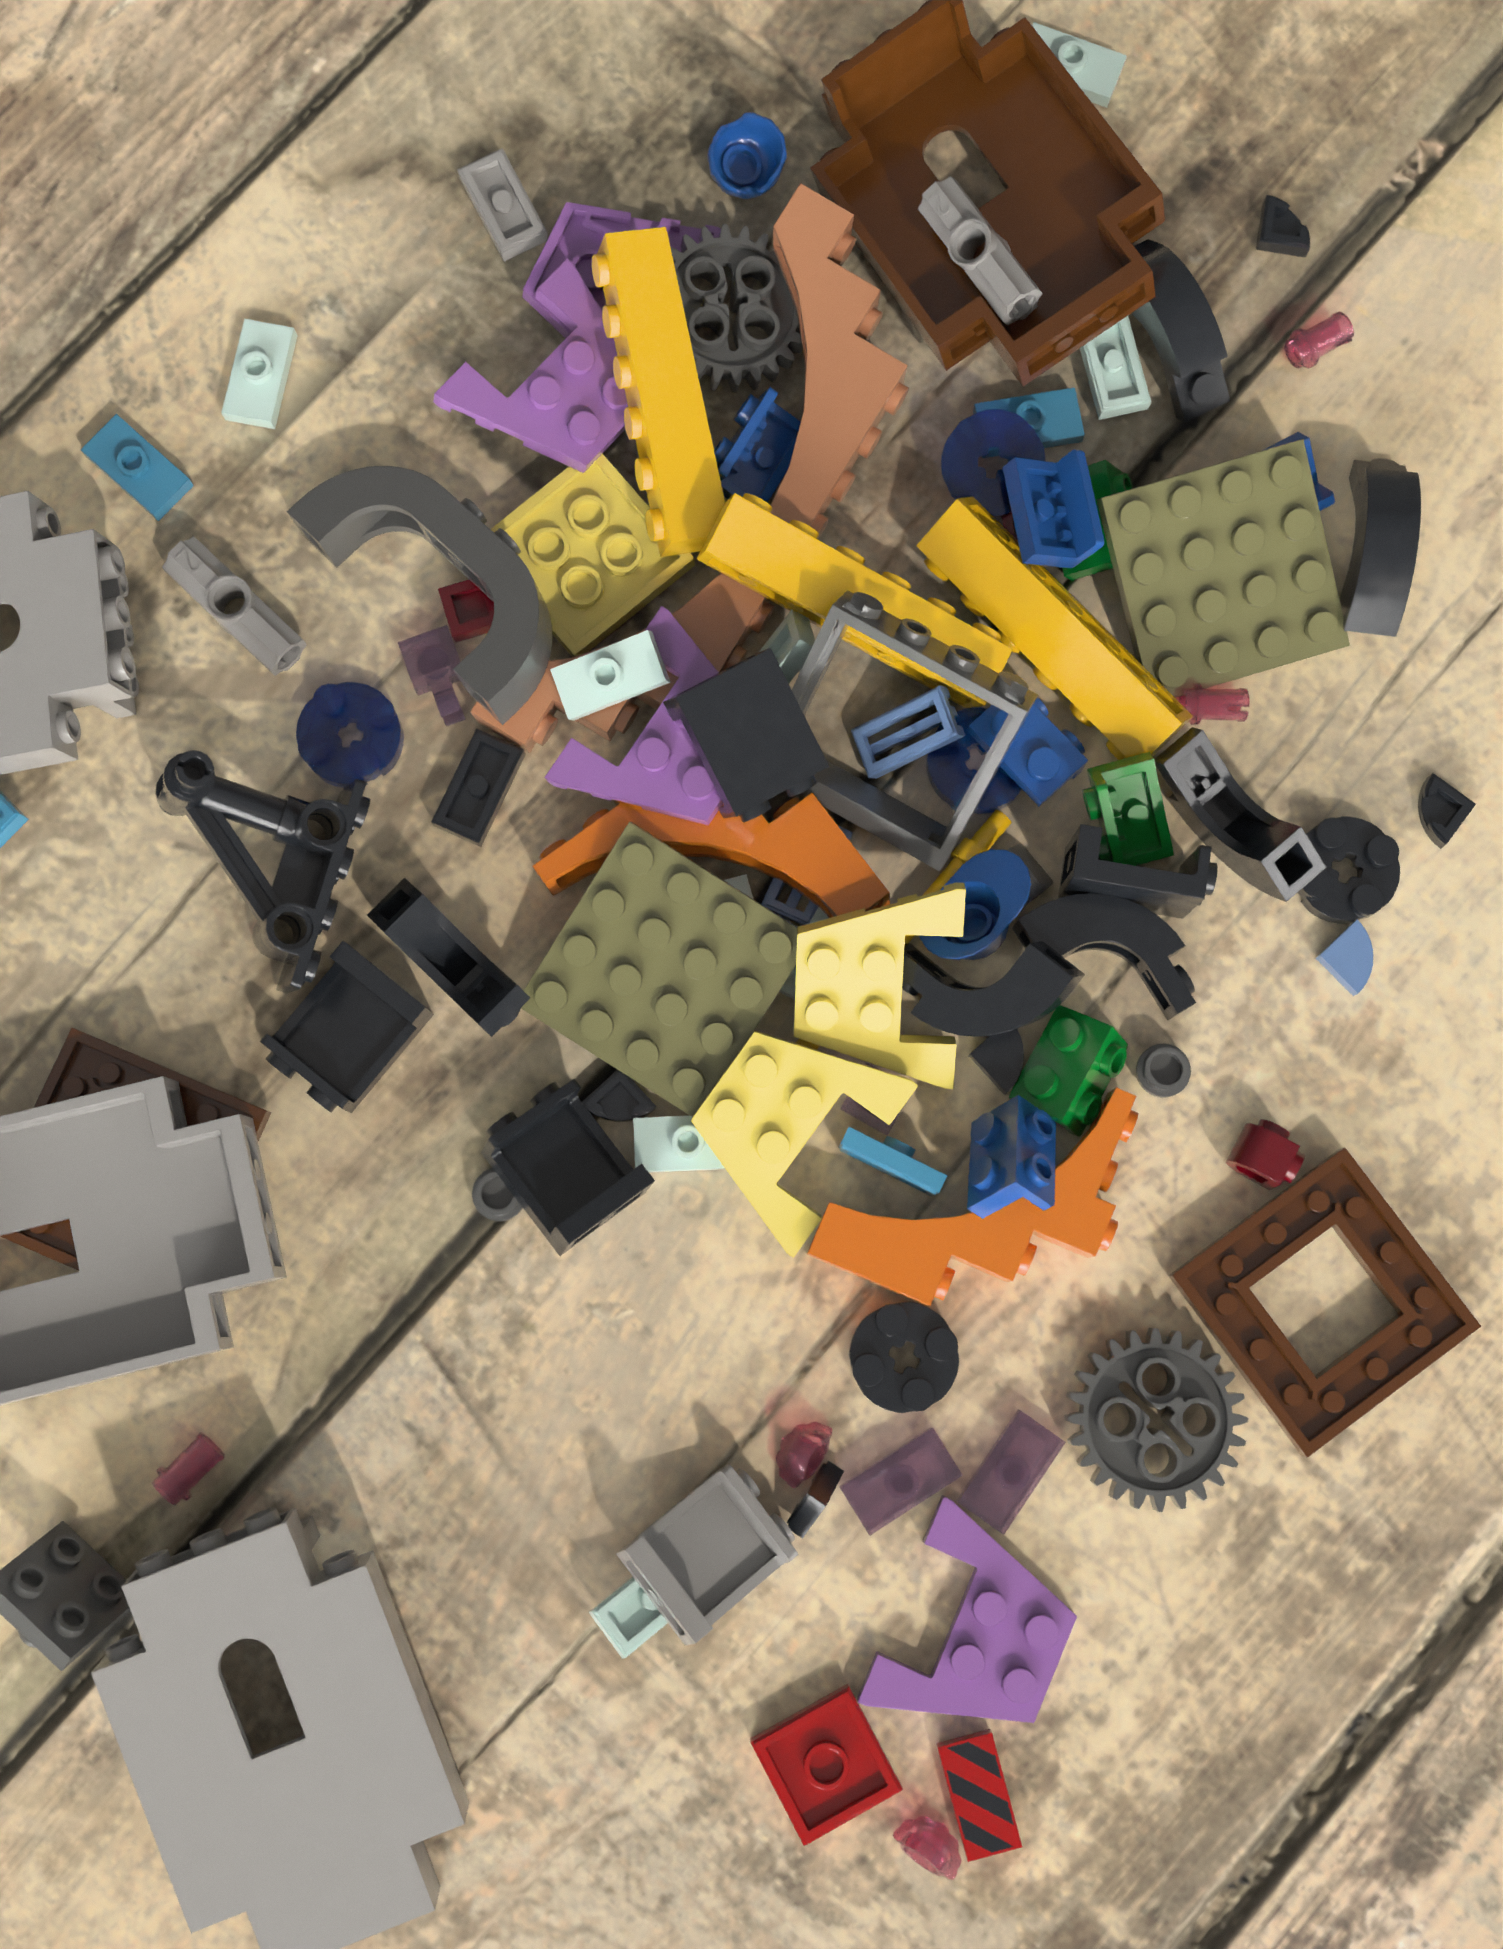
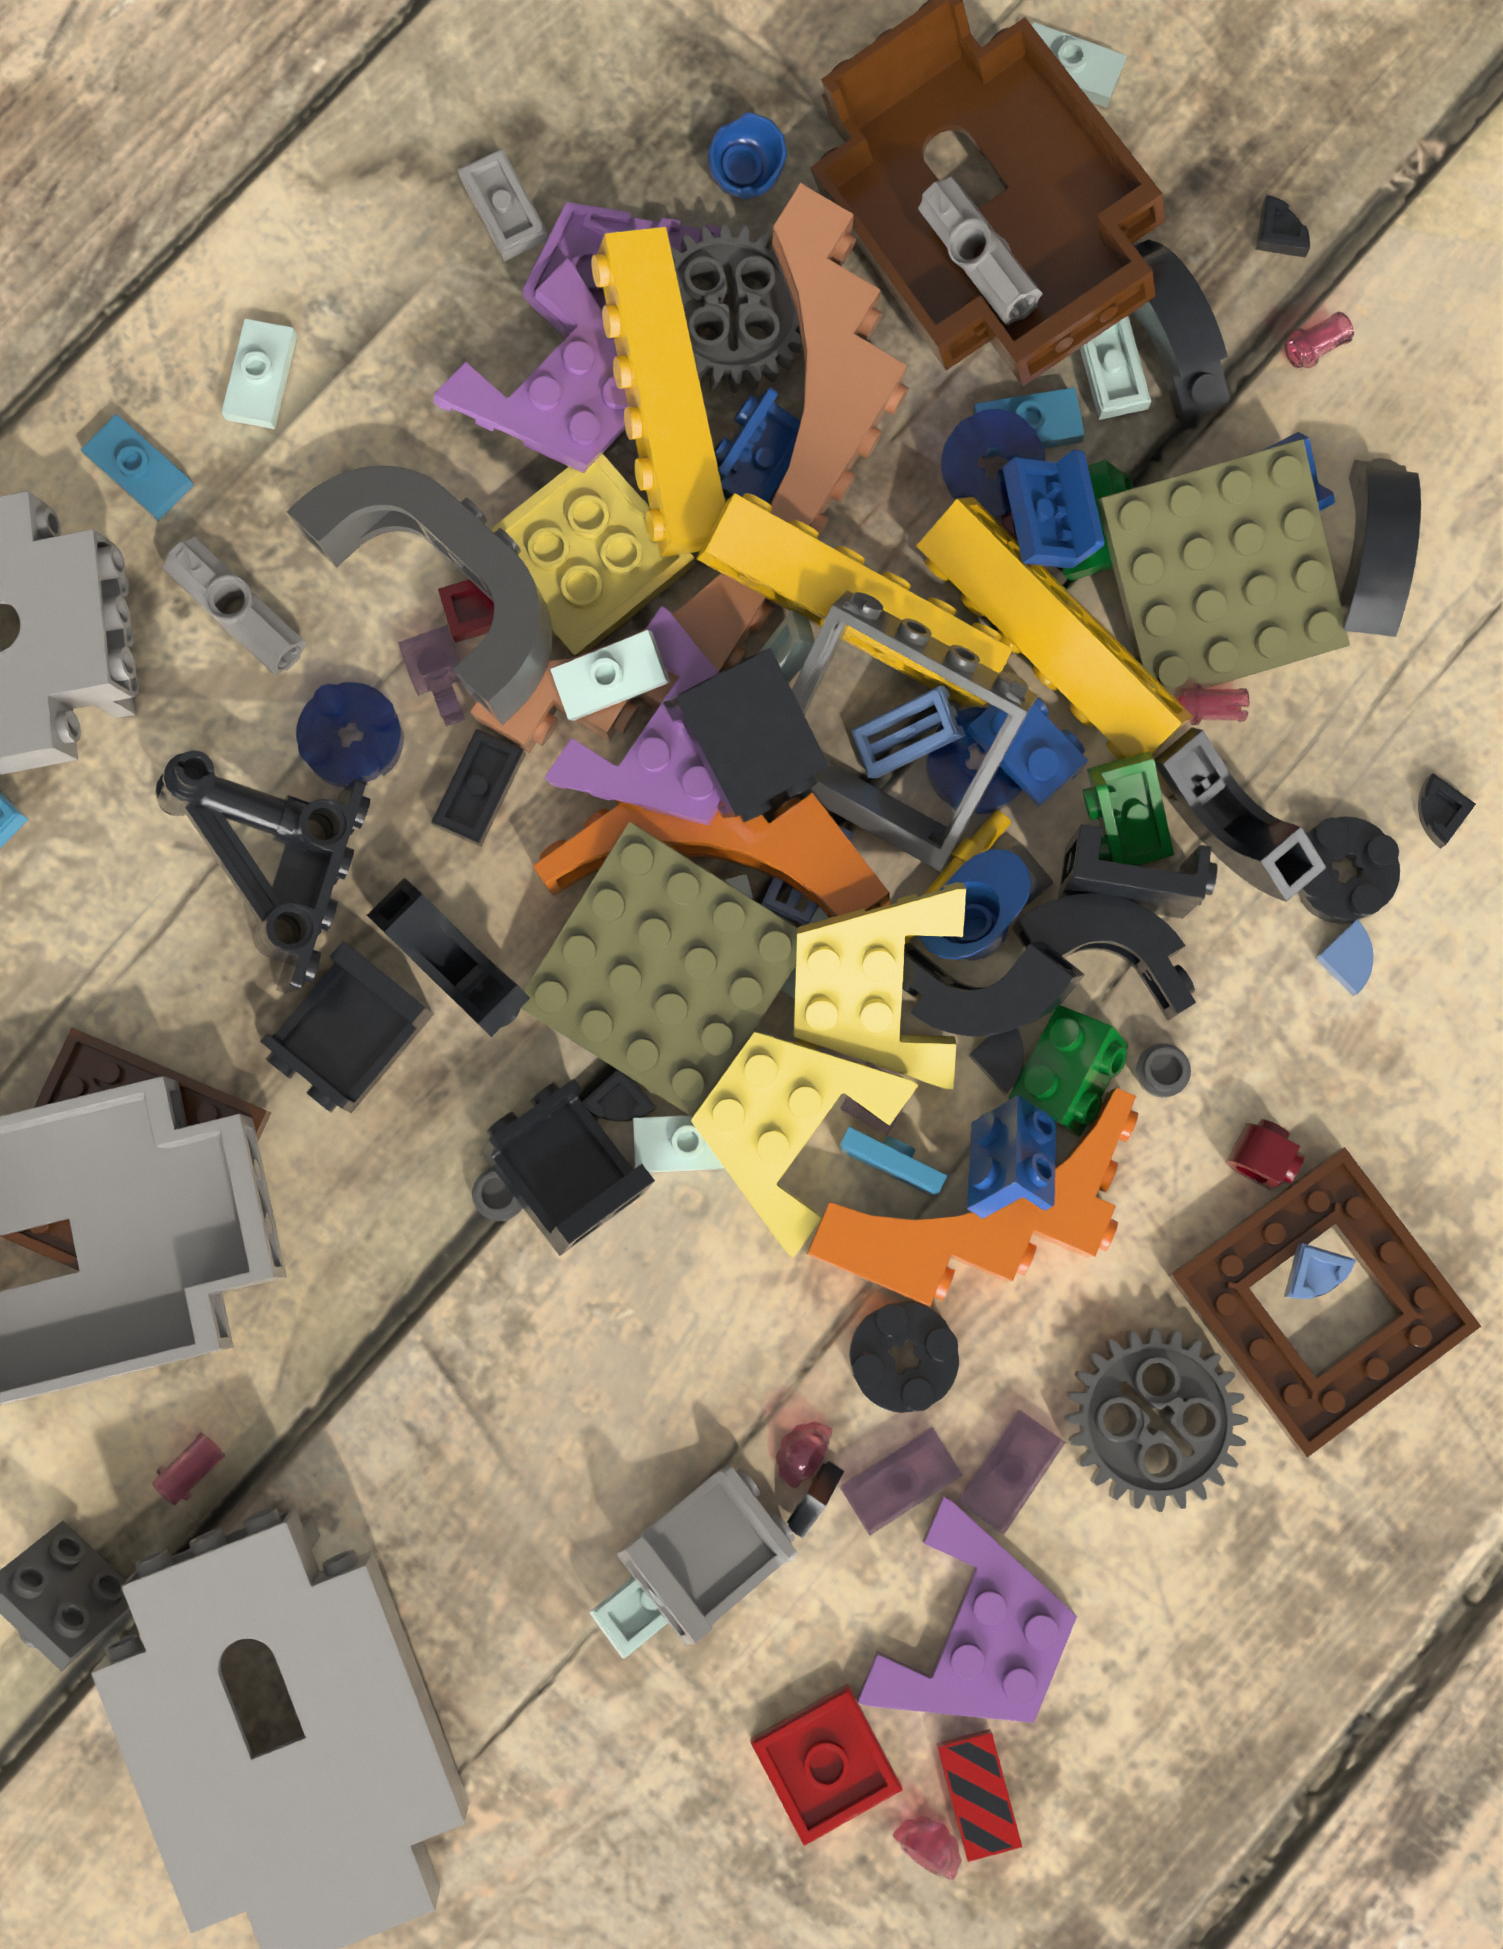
none -> medium blue tile [1284,1243,1356,1299]

